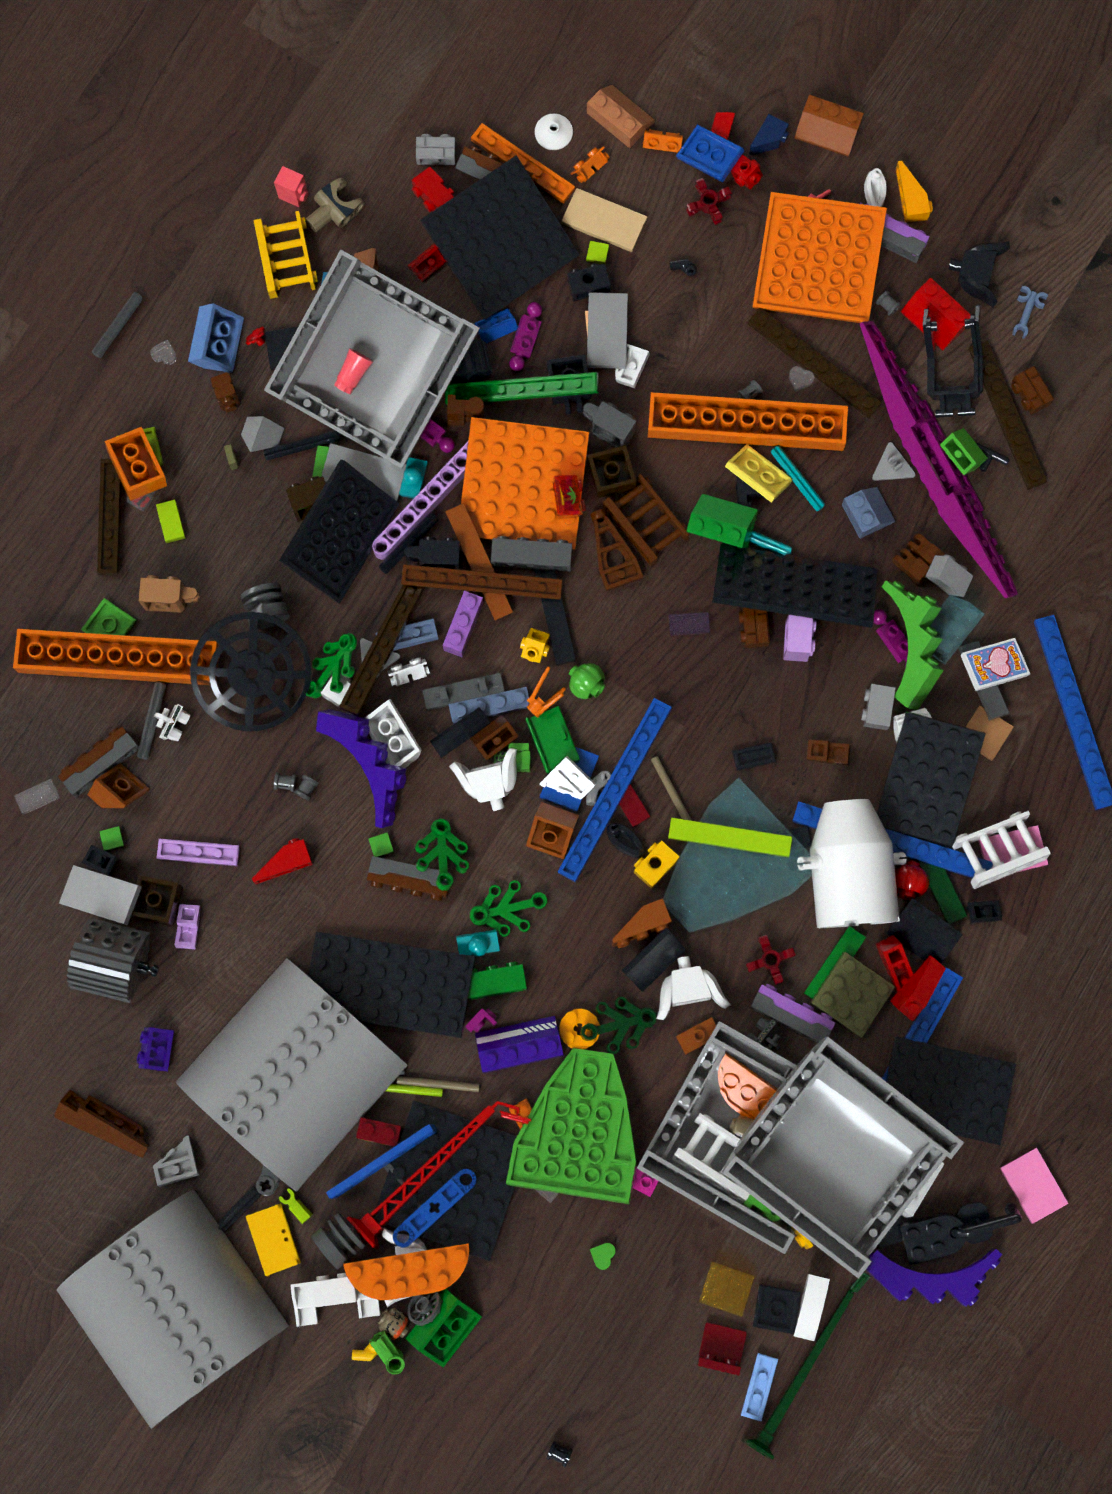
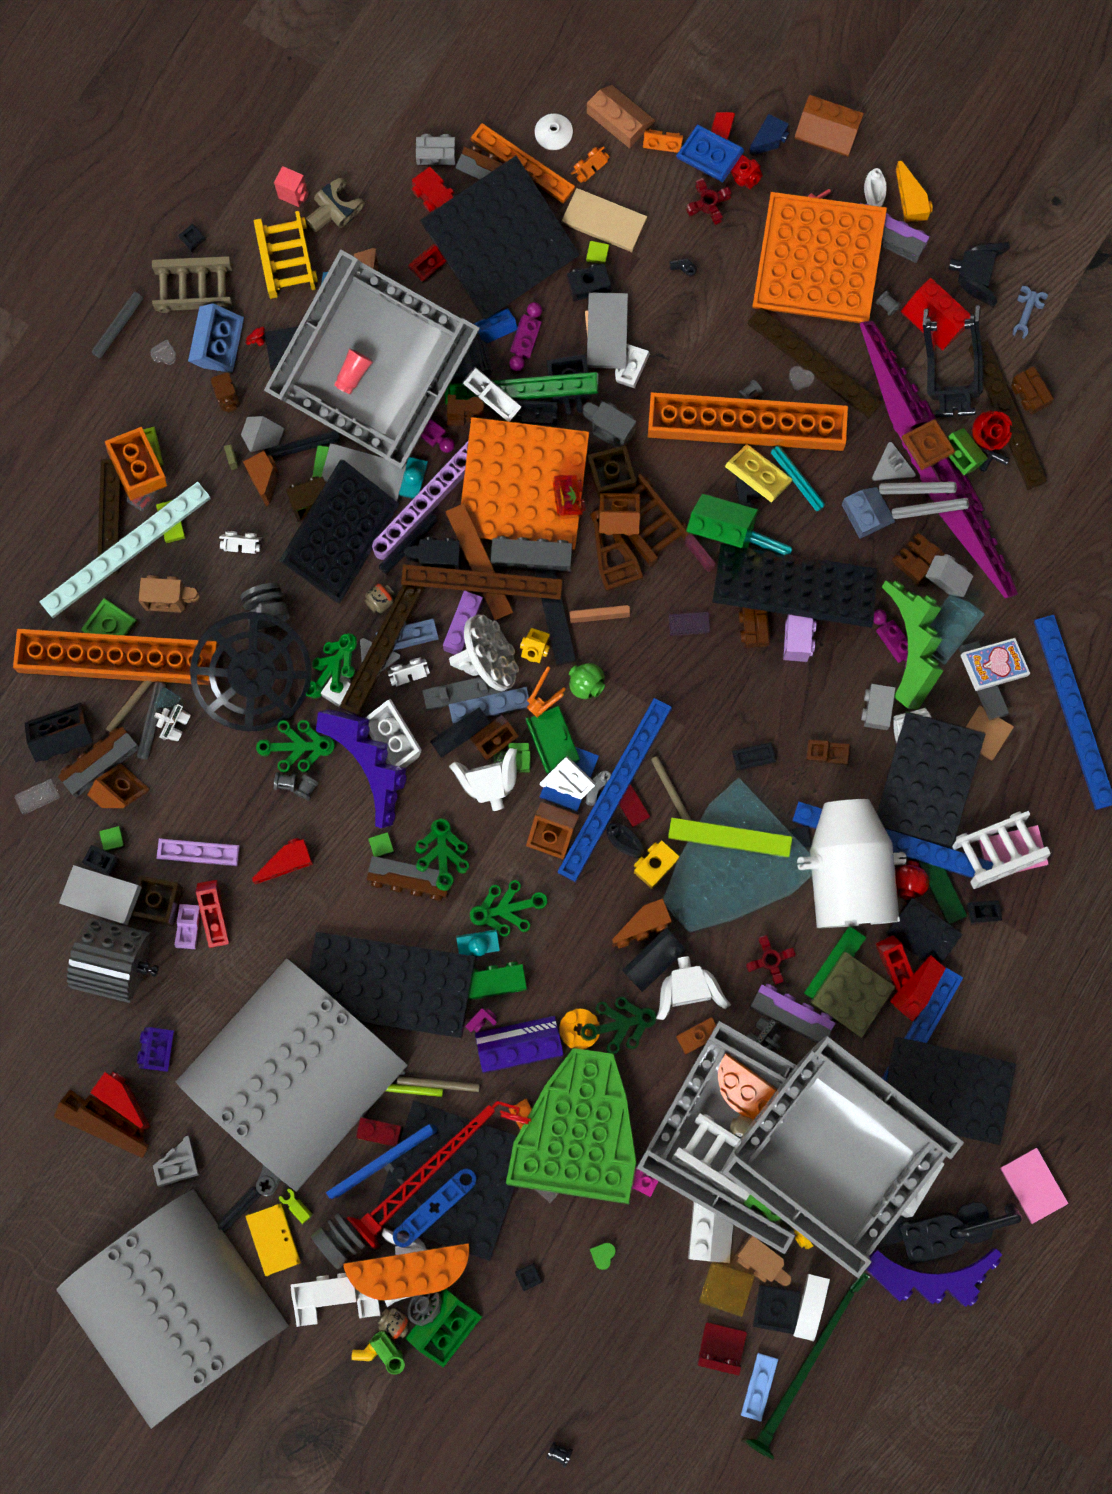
none -> black slope [24,703,93,762]
none -> light aqua plate [39,482,211,618]
none -> red slope [90,1071,150,1130]
none -> dark tan piece [106,681,152,732]
none -> dark tan fence [152,256,233,313]
none -> clear light blue tile [154,688,181,708]
none -> black tile [178,224,206,252]
none -> red slope [196,880,229,948]
none -> white hinge [219,531,262,554]
none -> dark orange slope [243,451,278,506]
none -> green plant [256,720,334,773]
none -> dark tan head [364,584,394,613]
none -> white bracket [449,615,519,691]
none -> white slope [463,367,521,422]
none -> black tile [515,1263,542,1291]
none -> black hinge [517,401,557,428]
none -> nougat tile [570,605,630,623]
none -> dark orange slope [599,493,640,536]
none -> clear pink tile [685,534,716,573]
none -> white slope [688,1201,733,1263]
none -> medium nougat hinge [735,1235,791,1286]
none -> light grey axle [879,482,957,494]
none -> light grey axle [892,498,969,519]
none -> dark orange tile [901,419,956,470]
none -> red cylinder [972,410,1012,451]

